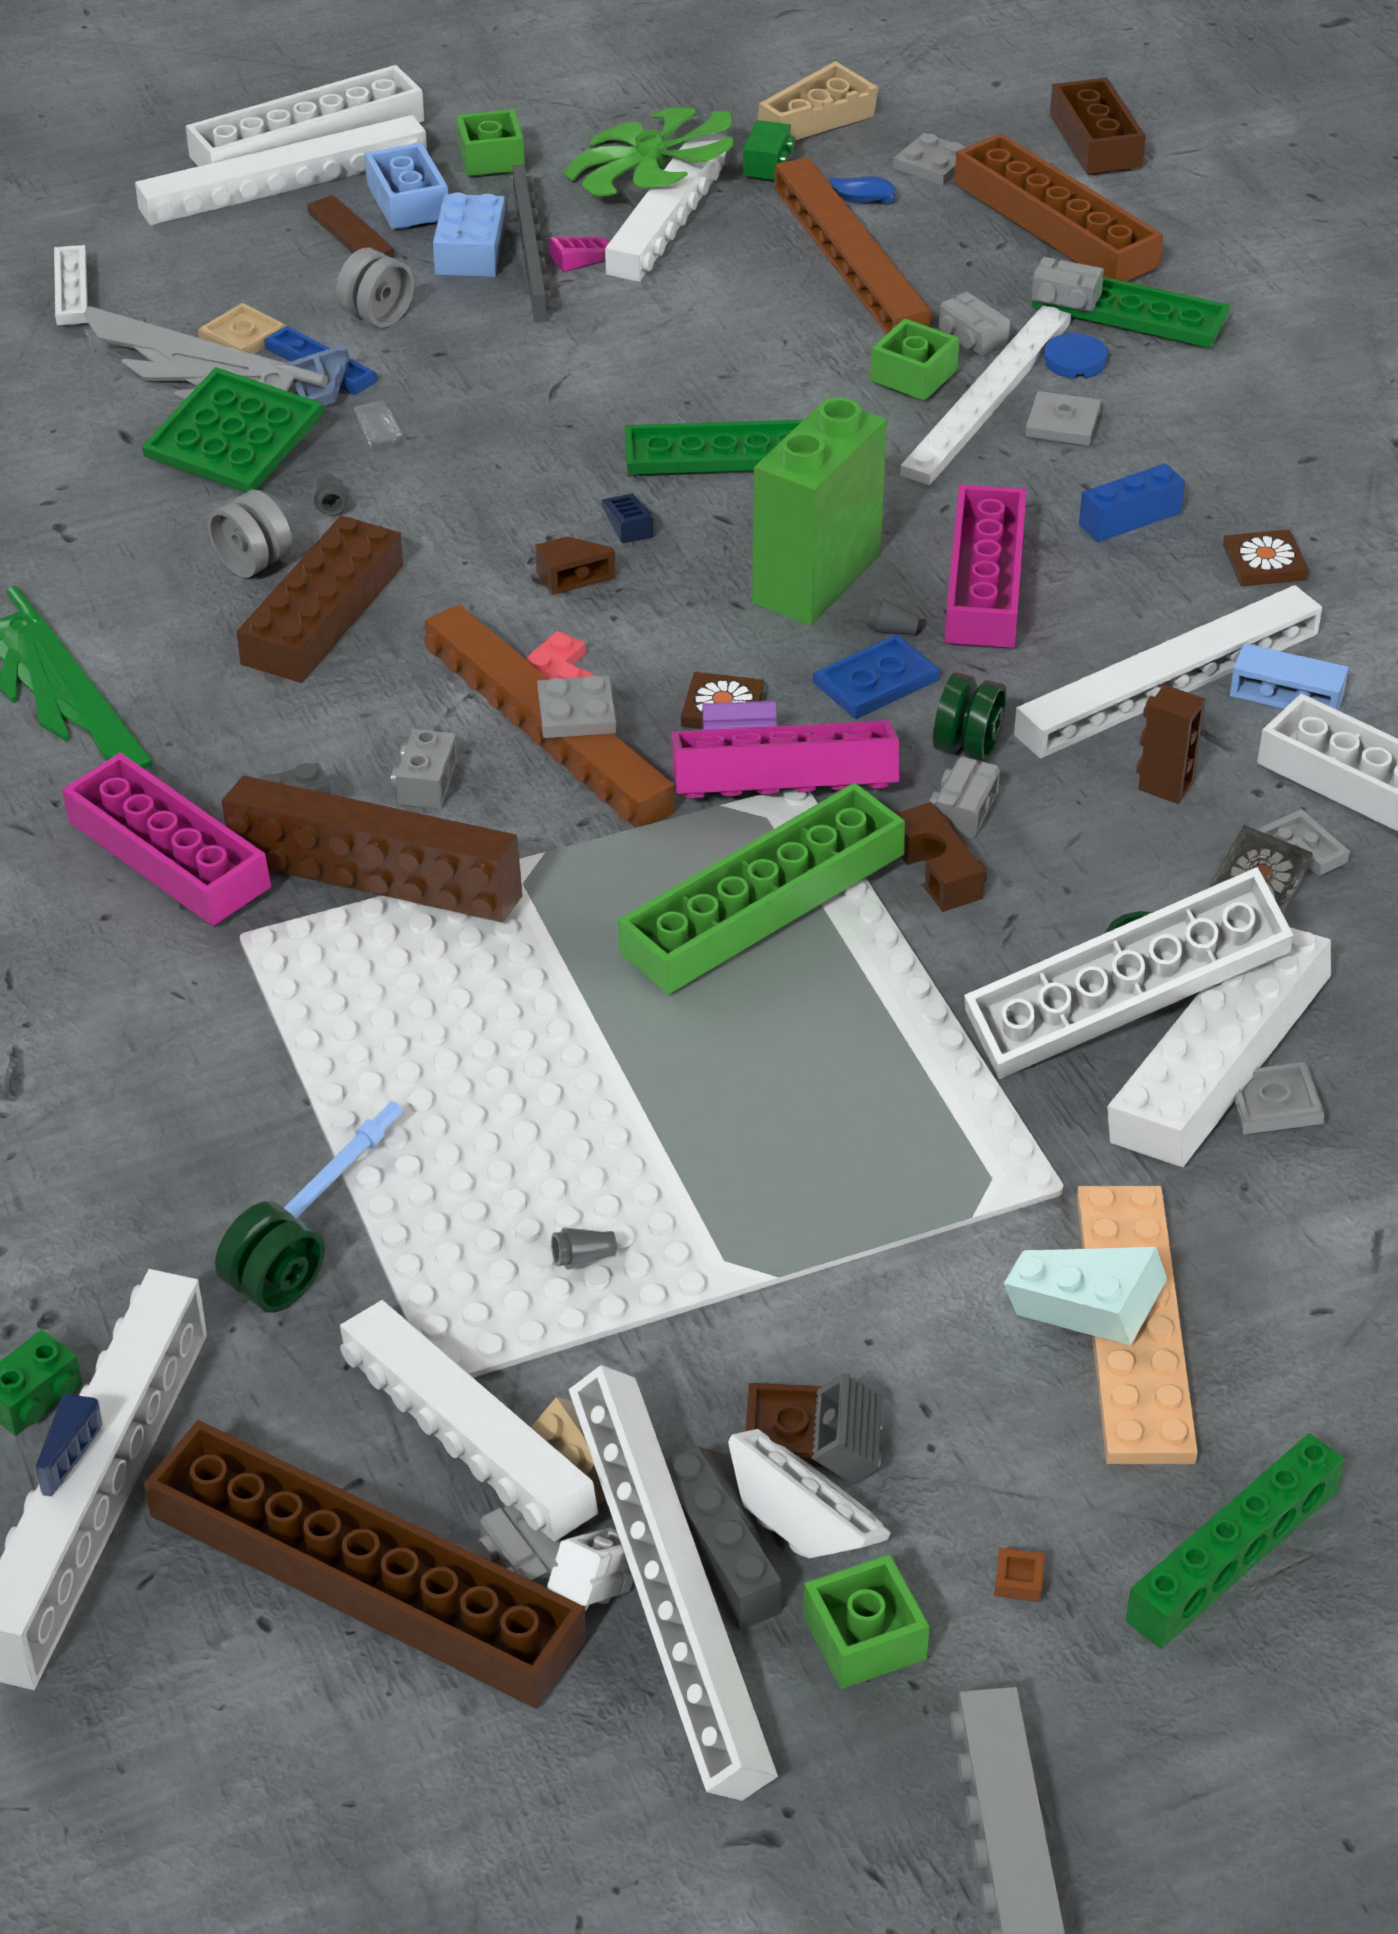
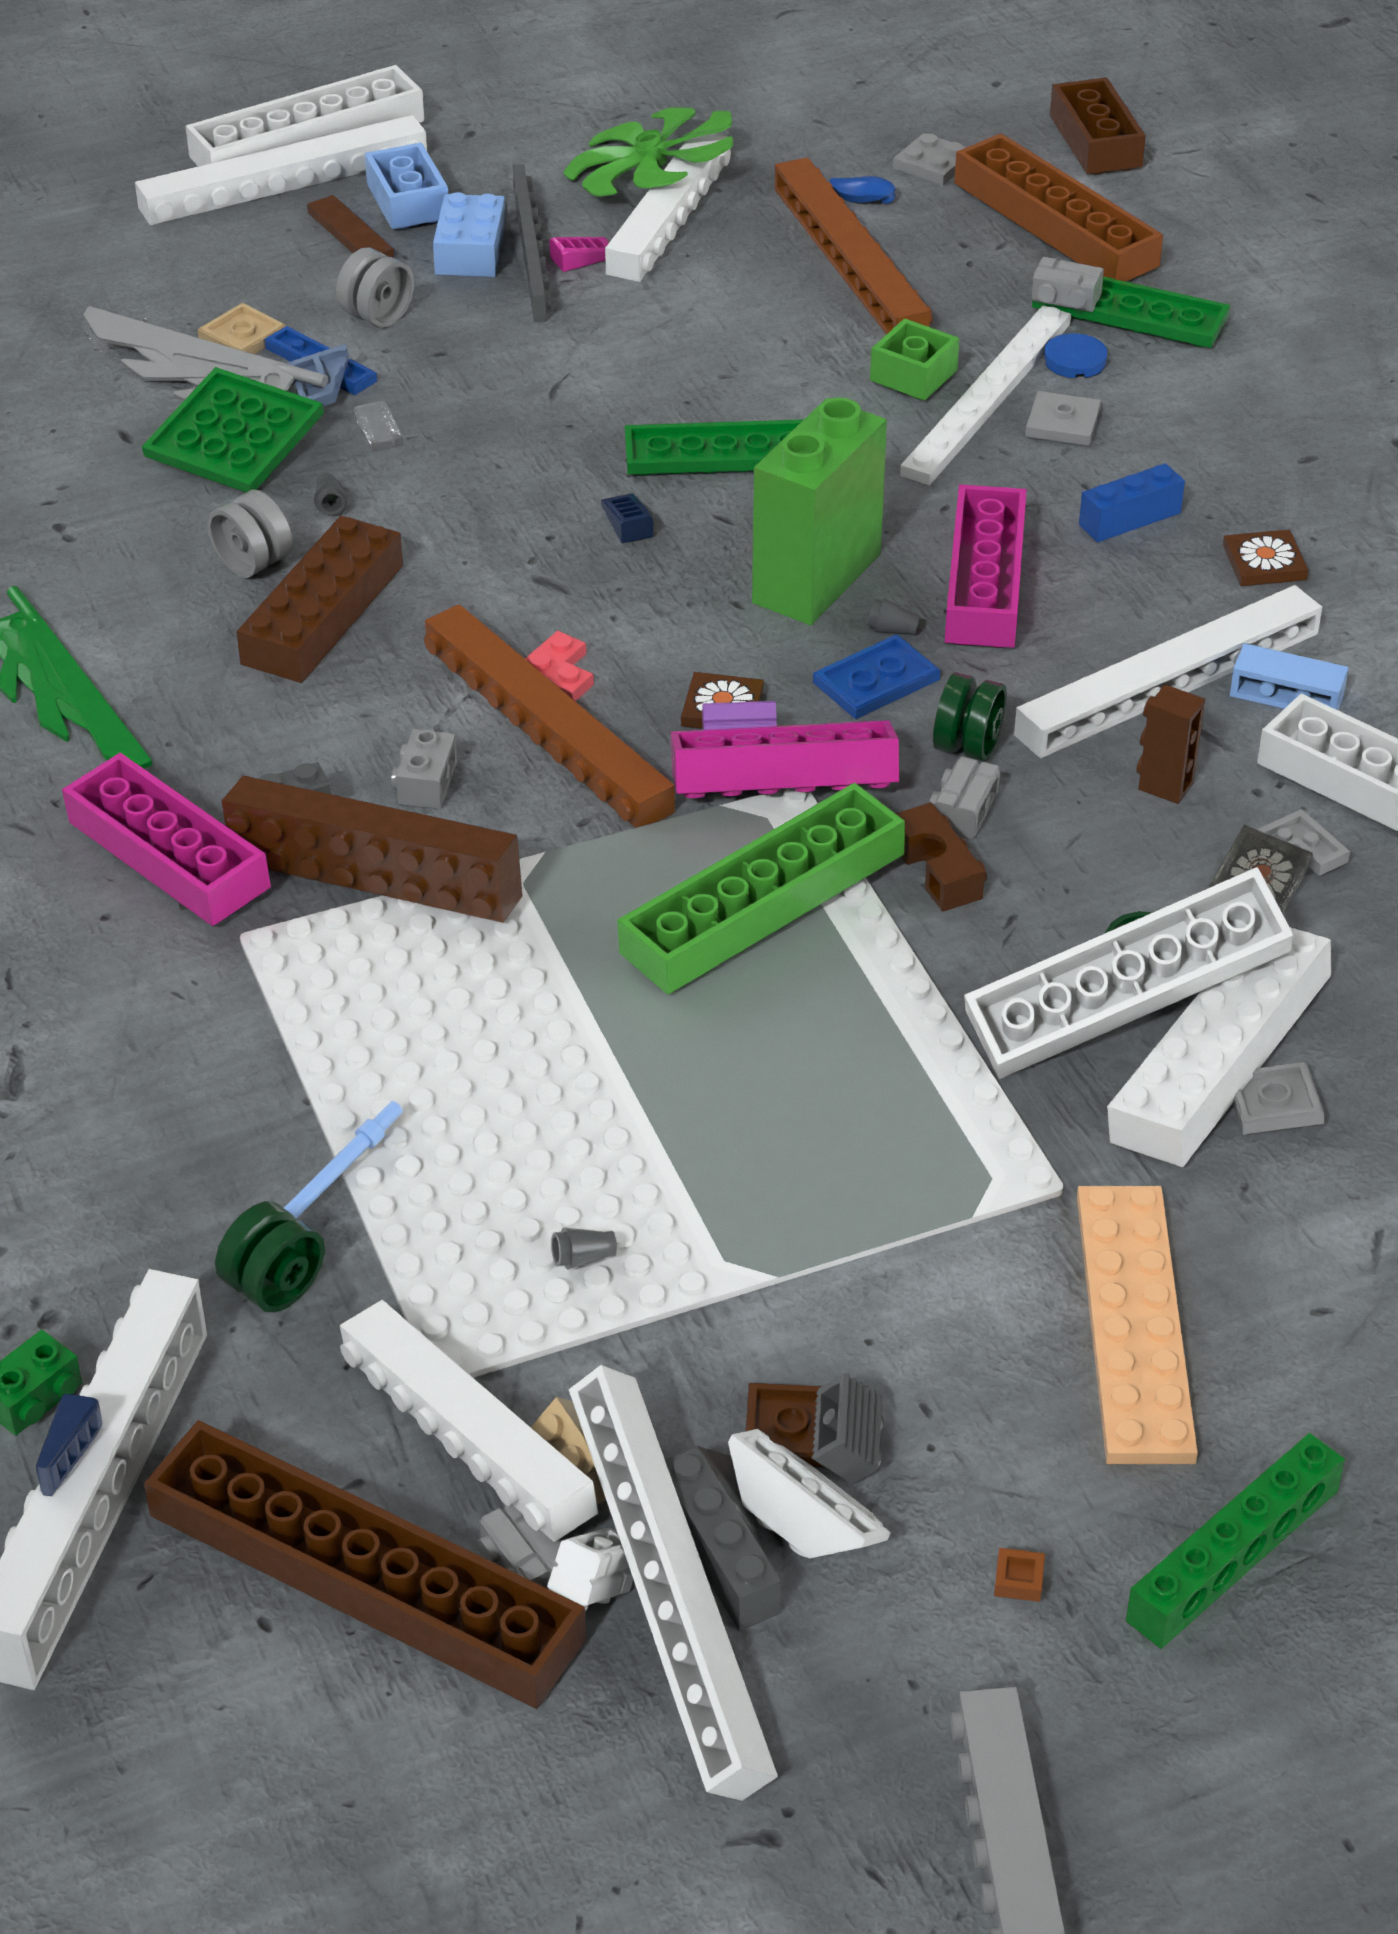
white plate [54,245,88,326] -> none
bright green brick [456,109,525,177] -> none
reddish brown slope [535,536,615,595] -> none
light grey plate [537,676,616,738] -> none
green brick [743,120,795,181] -> none
tan wedge [757,61,879,141] -> none
bright green brick [803,1554,930,1690] -> none
light grey brick [939,292,1010,357] -> none
light aqua wedge [1004,1247,1167,1346] -> none

